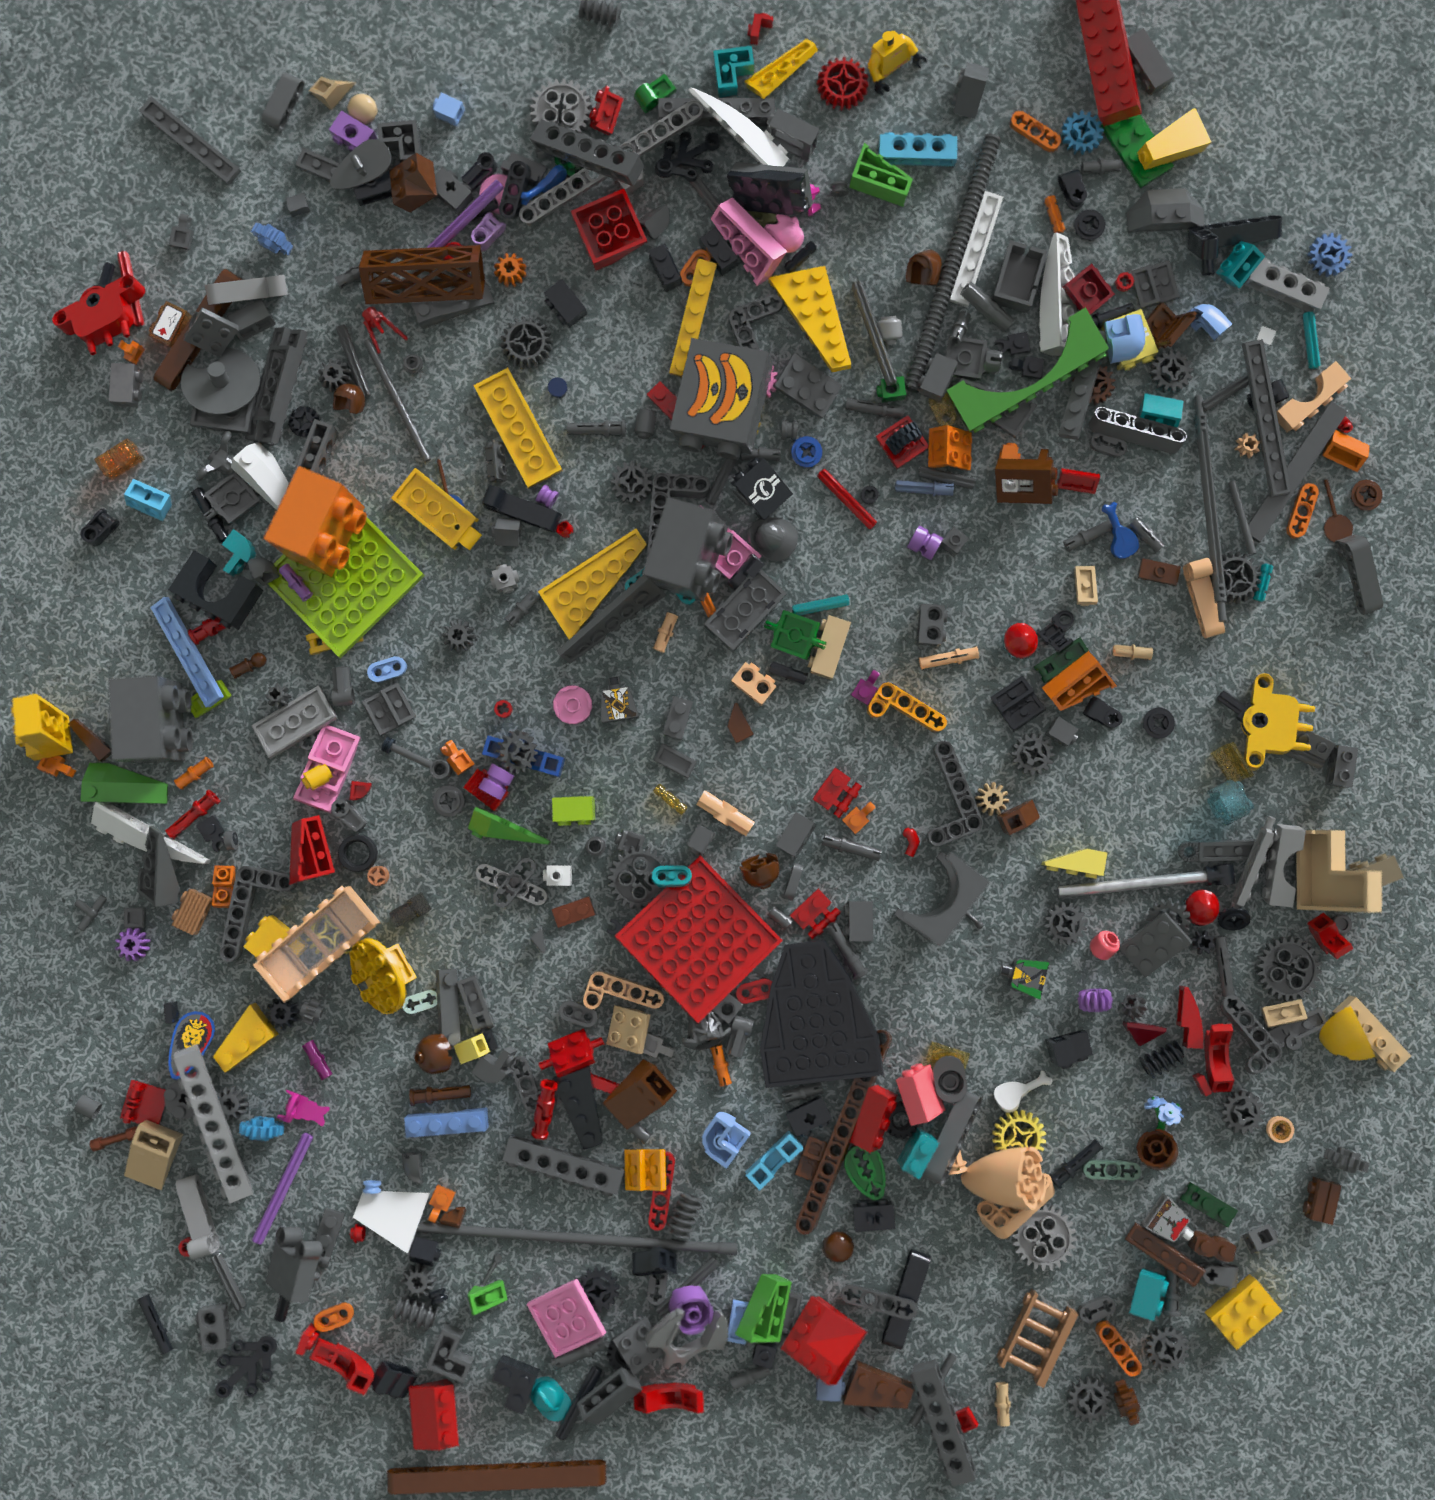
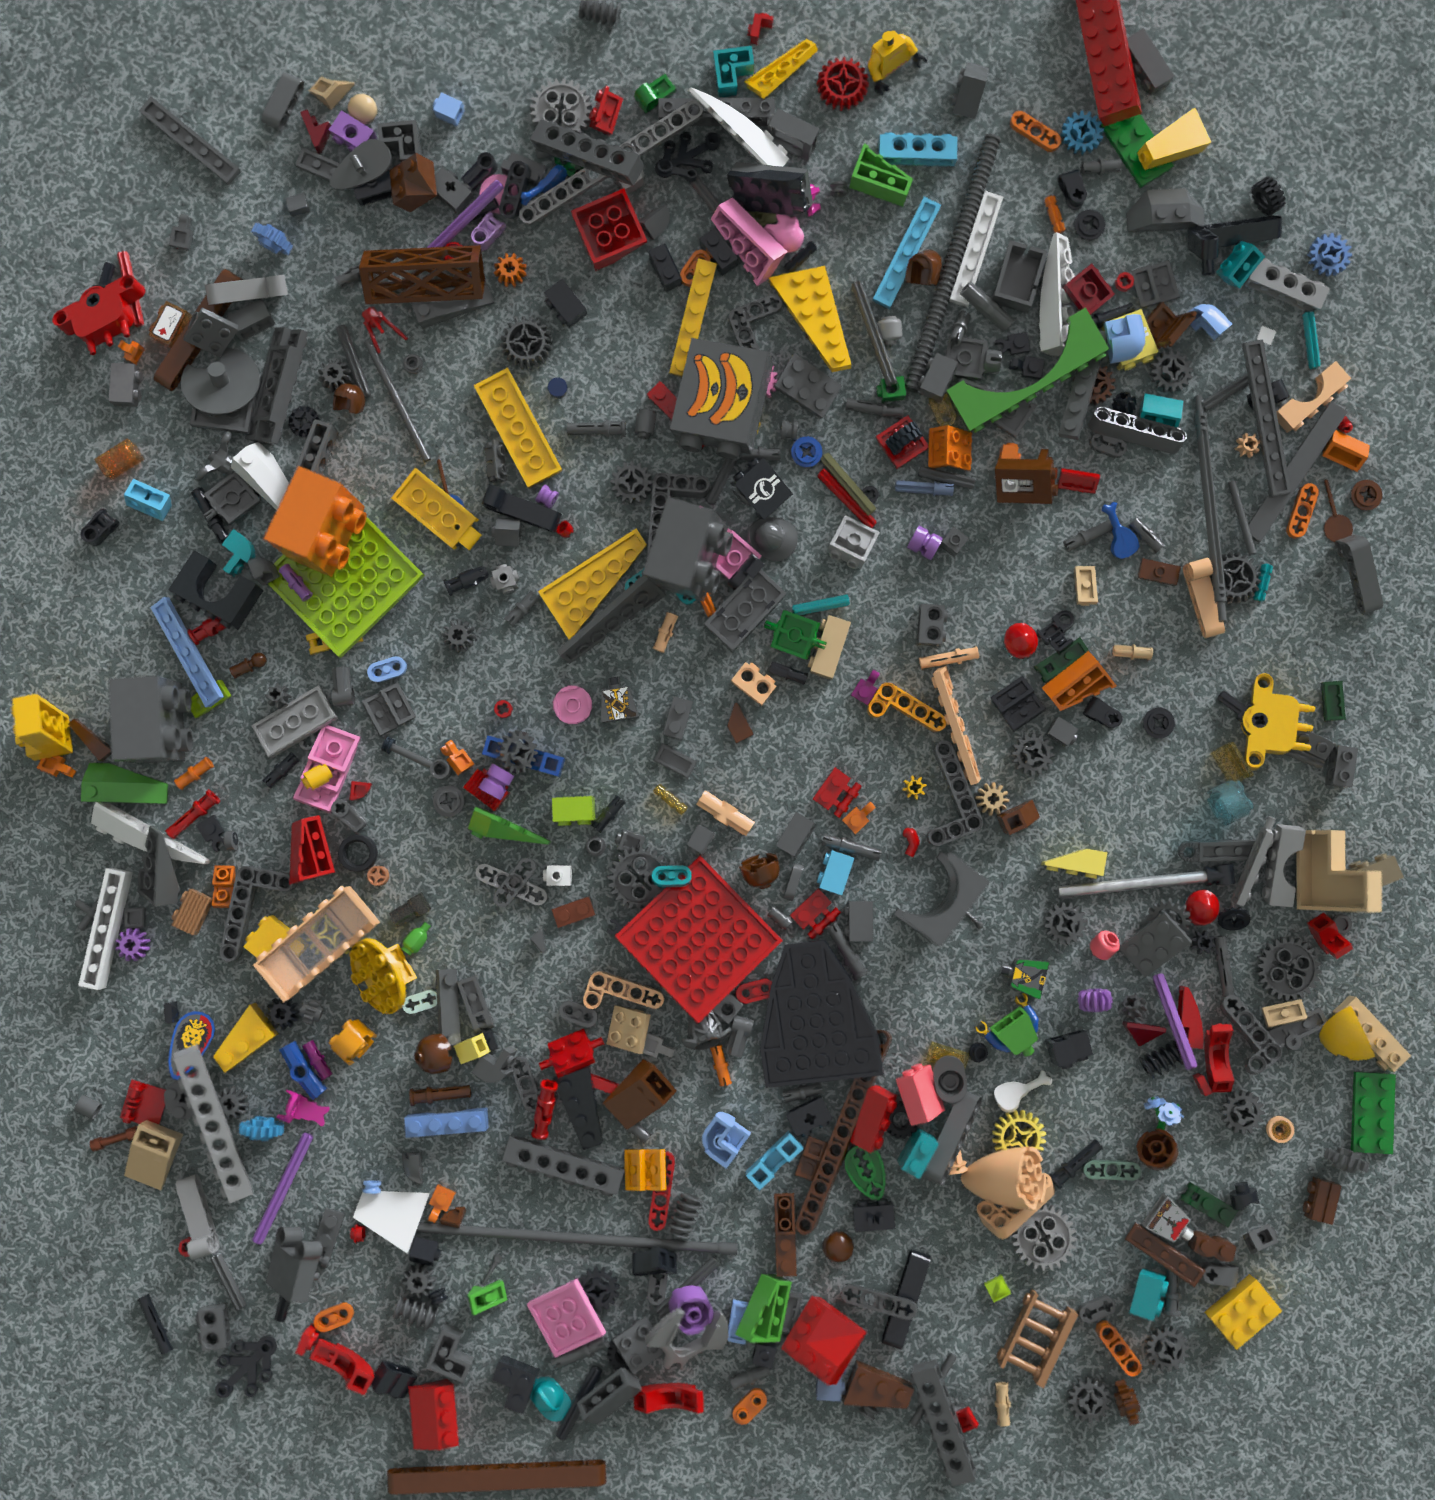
none -> white brick [78,868,133,990]
none -> black pin [262,752,300,789]
none -> blue piece [279,1041,327,1100]
none -> dark red slope [300,109,331,154]
none -> light orange brick [329,1019,377,1065]
none -> bright green plant [401,922,431,956]
none -> black piece [443,566,489,596]
none -> black pin [591,795,626,833]
none -> orange plate [733,1388,767,1425]
none -> reddish brown slope [774,1193,797,1277]
none -> medium azure brick [816,850,854,895]
none -> olive axle [820,453,876,516]
none -> light grey plate [826,515,880,569]
none -> medium azure plate [872,197,941,309]
none -> yellow gear [902,775,927,800]
none -> light nougat wing [932,666,981,785]
none -> black plate [969,1042,988,1062]
none -> bright green torso [976,993,1039,1057]
none -> lime tile [984,1274,1011,1303]
none -> black gear [1112,392,1137,415]
none -> medium lavender axle [1153,974,1197,1070]
none -> black piece [1229,1182,1260,1211]
none -> black tyre [1251,176,1286,216]
none -> dark green plate [1321,681,1346,722]
none -> green plate [1351,1071,1396,1154]

